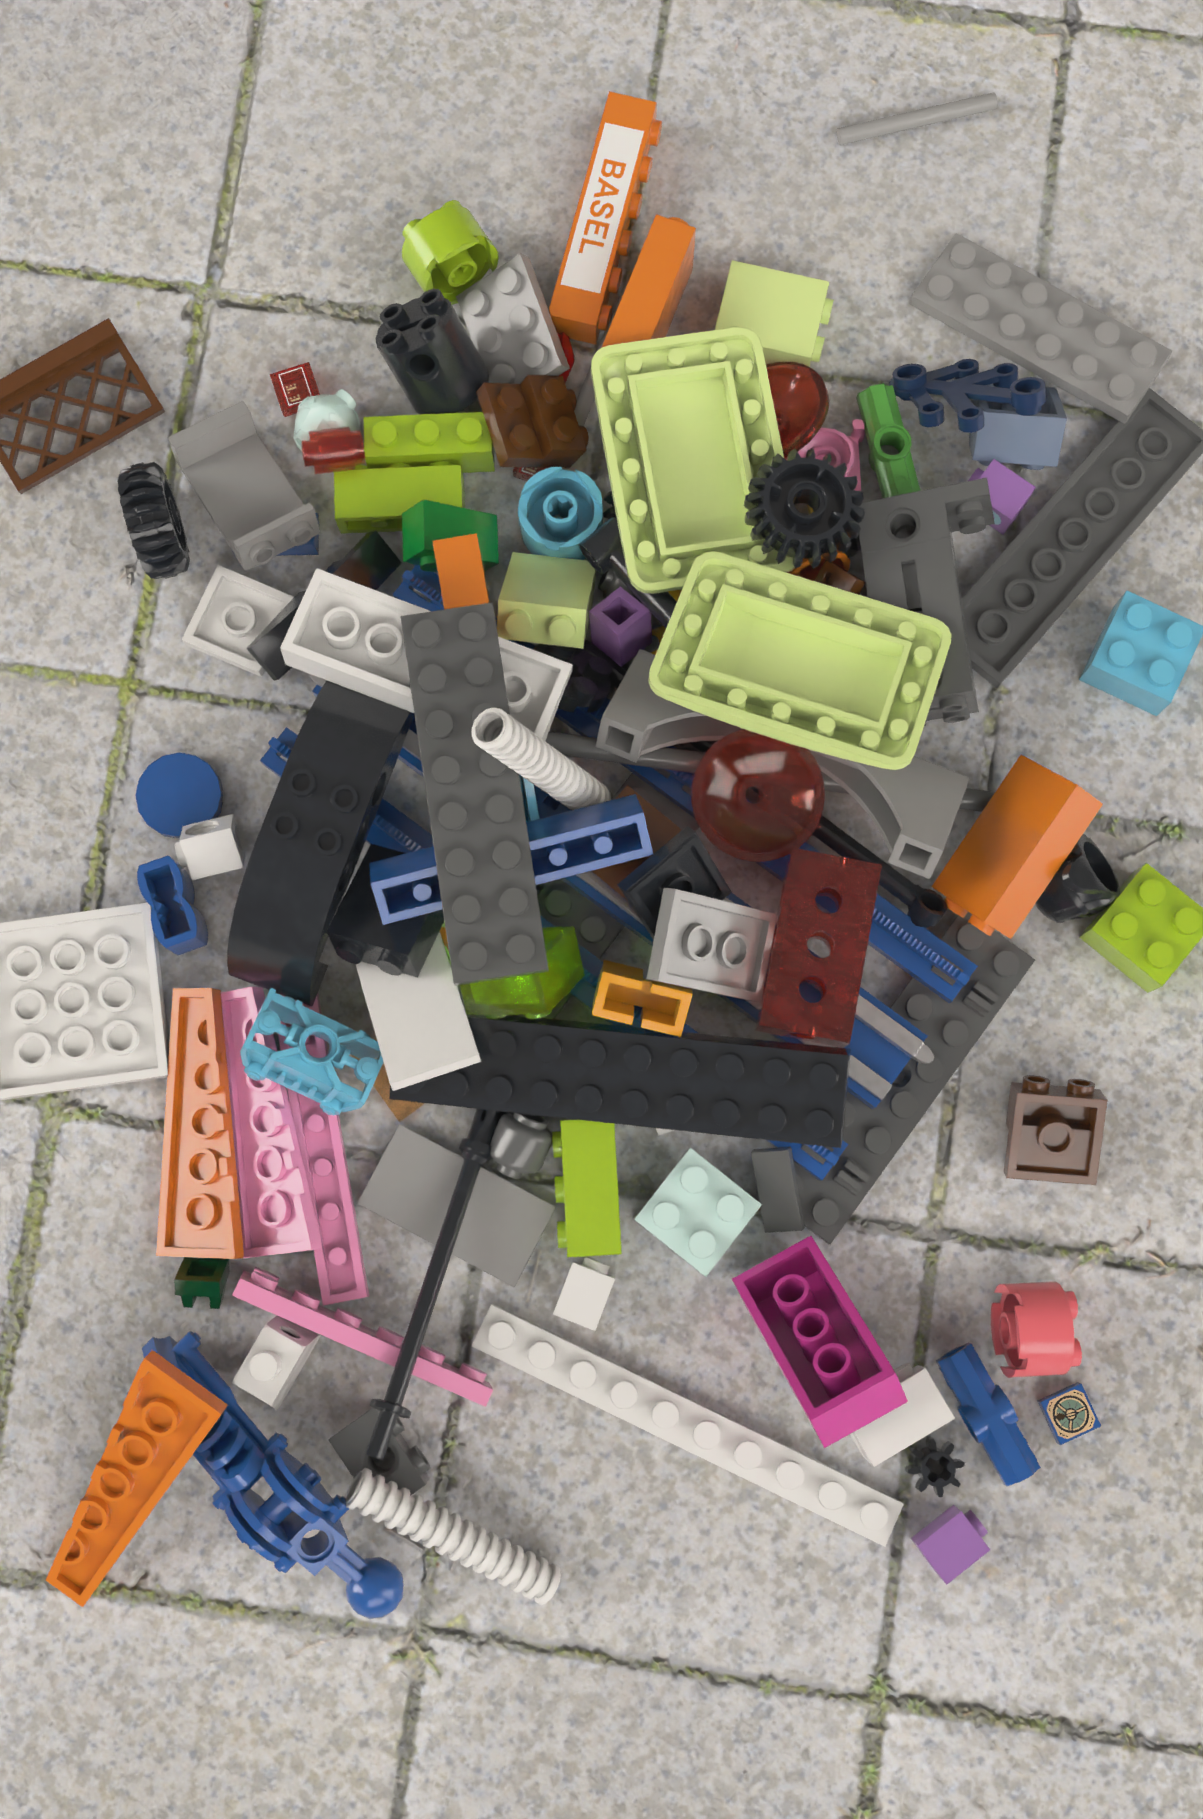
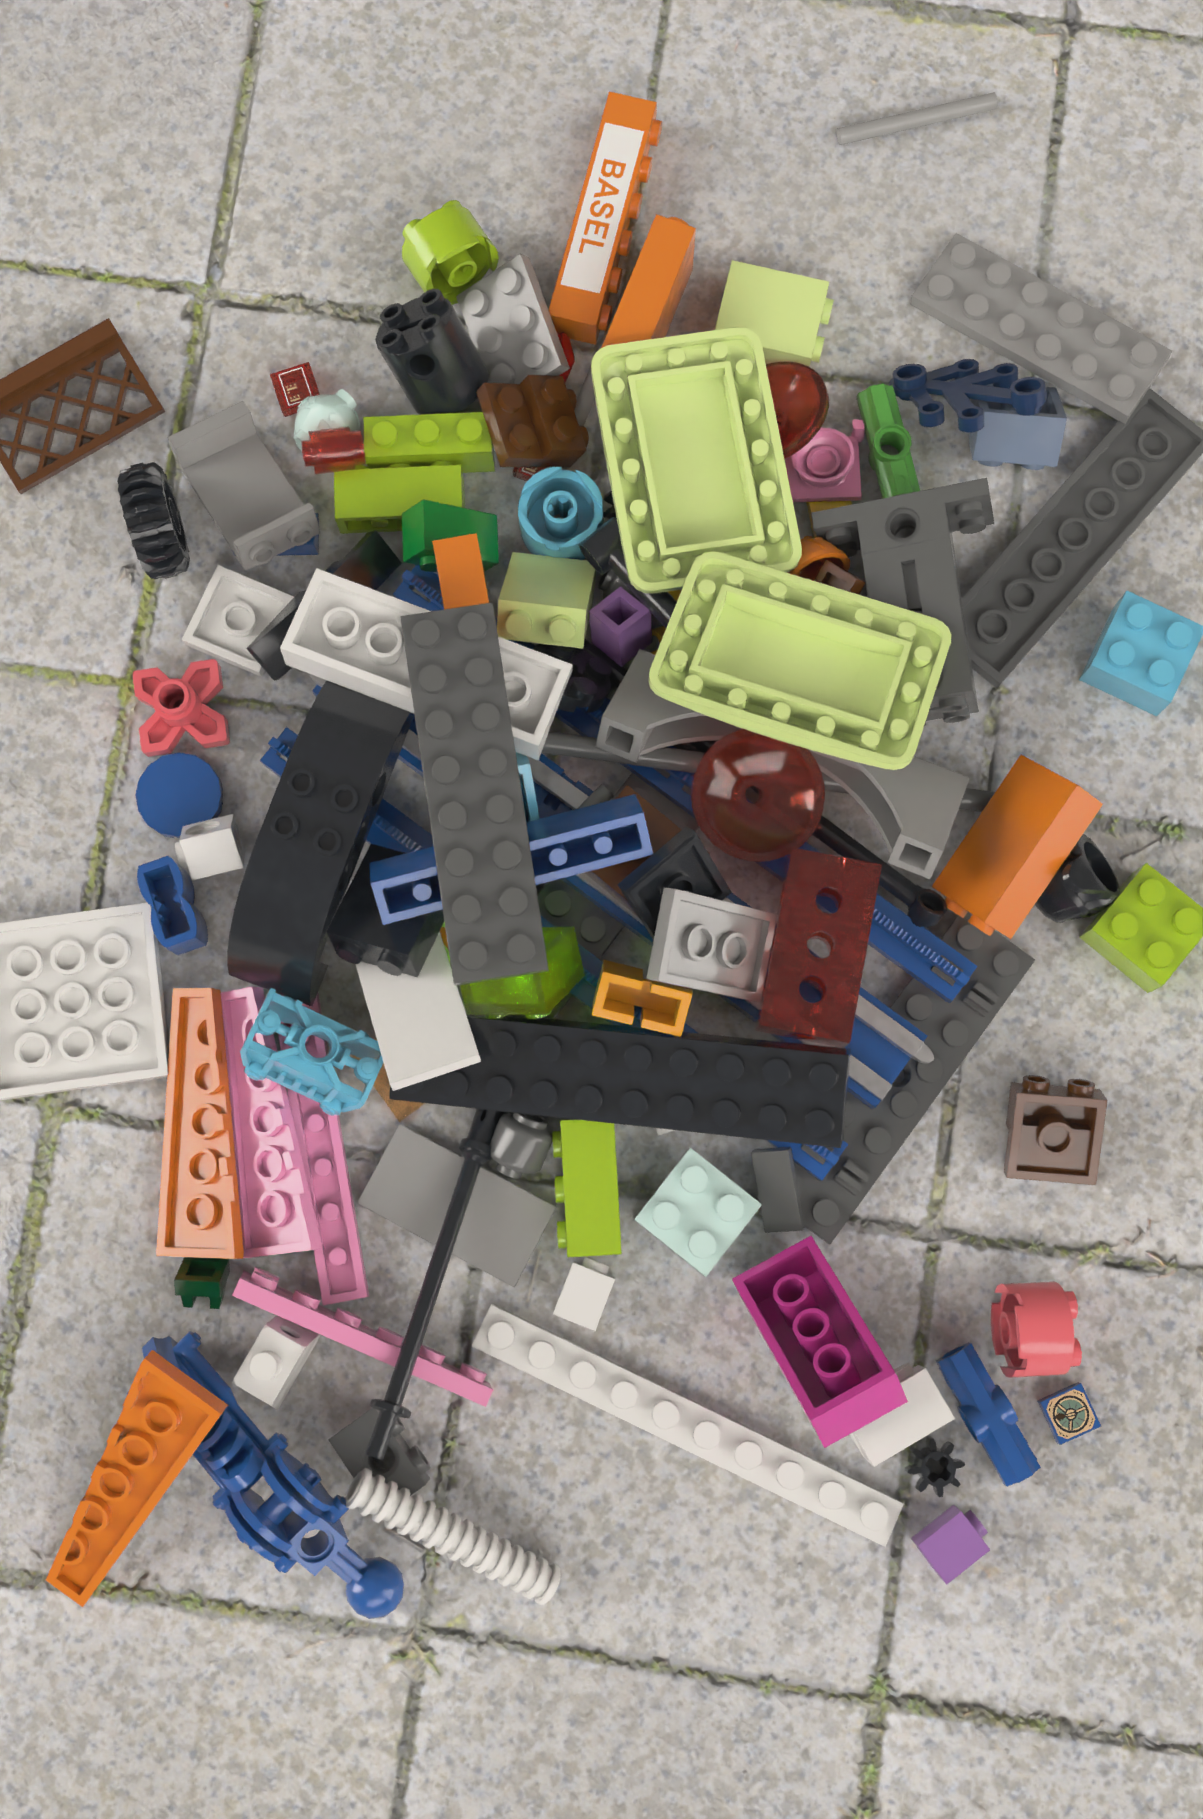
white piece [472,708,611,810] -> none
black gear [744,448,865,569] -> none
medium lavender brick [968,459,1036,535] -> none
none -> coral plant [132,659,230,757]

